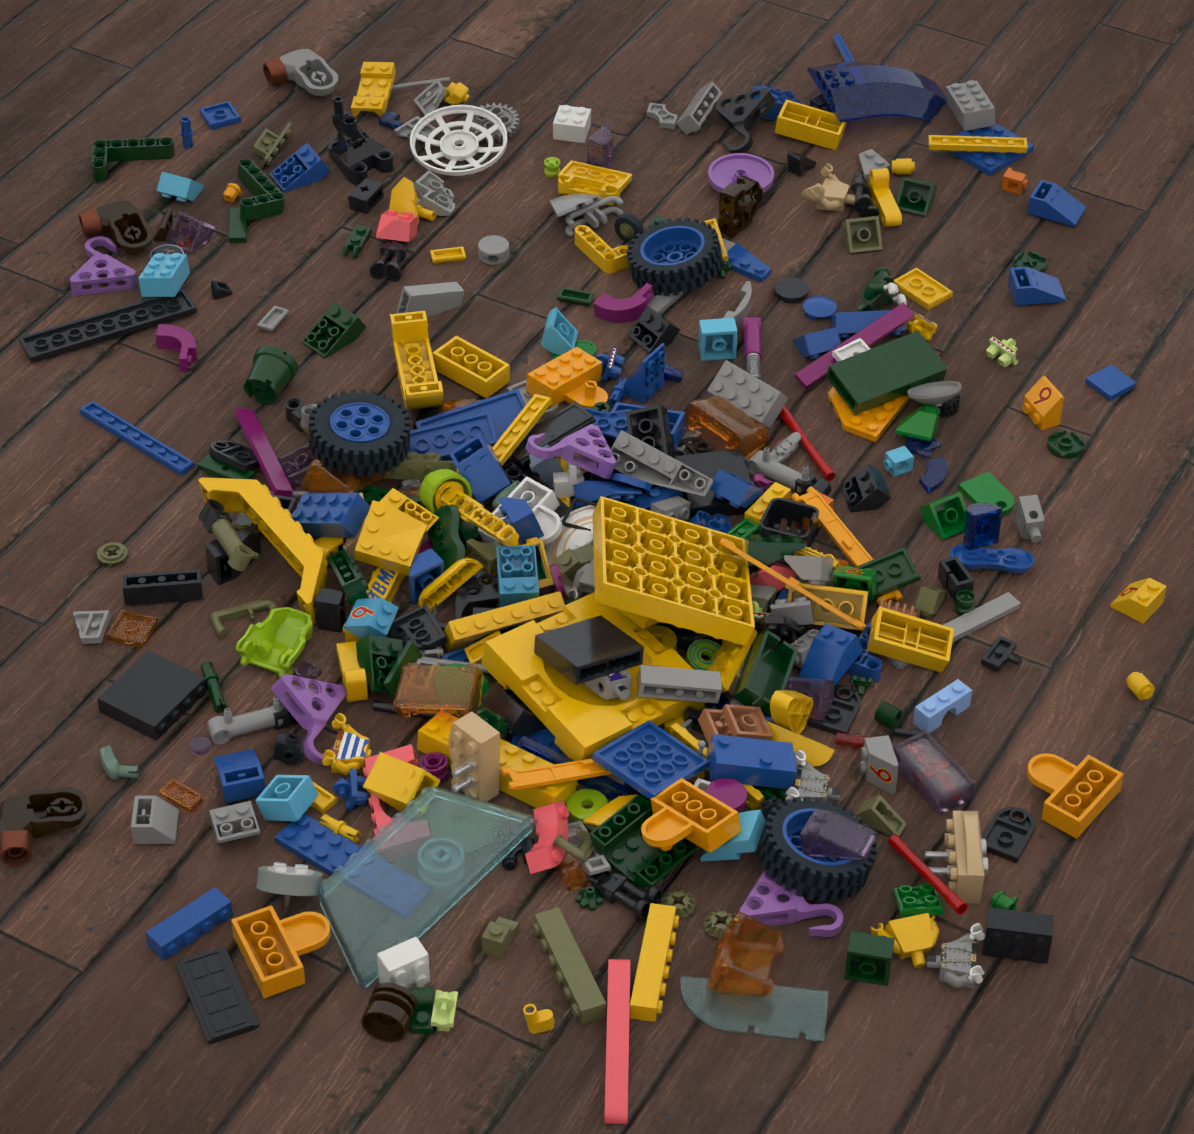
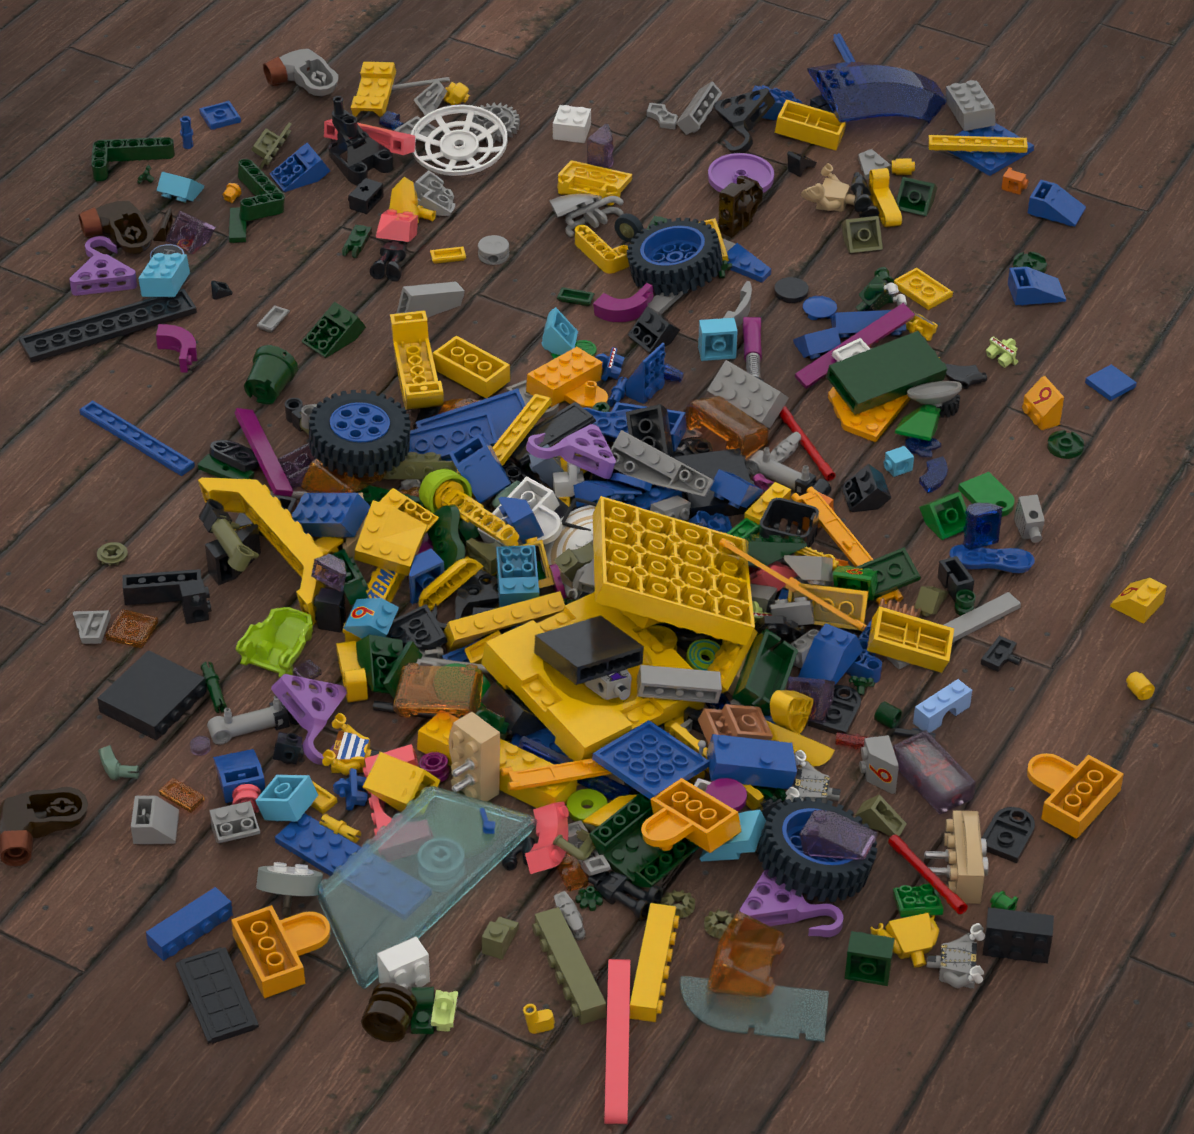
olive piece [210,600,278,638] -> none
lime wheel [544,157,560,177] -> none
none -> dark green plant [137,164,155,184]
none -> black brick [179,579,212,624]
none -> coral wheel [232,784,261,813]
none -> slope [311,554,346,592]
none -> coral arch [324,119,415,155]
none -> blue hand [480,808,495,834]
none -> light grey hinge [554,891,586,941]
none -> black arm [945,364,987,389]

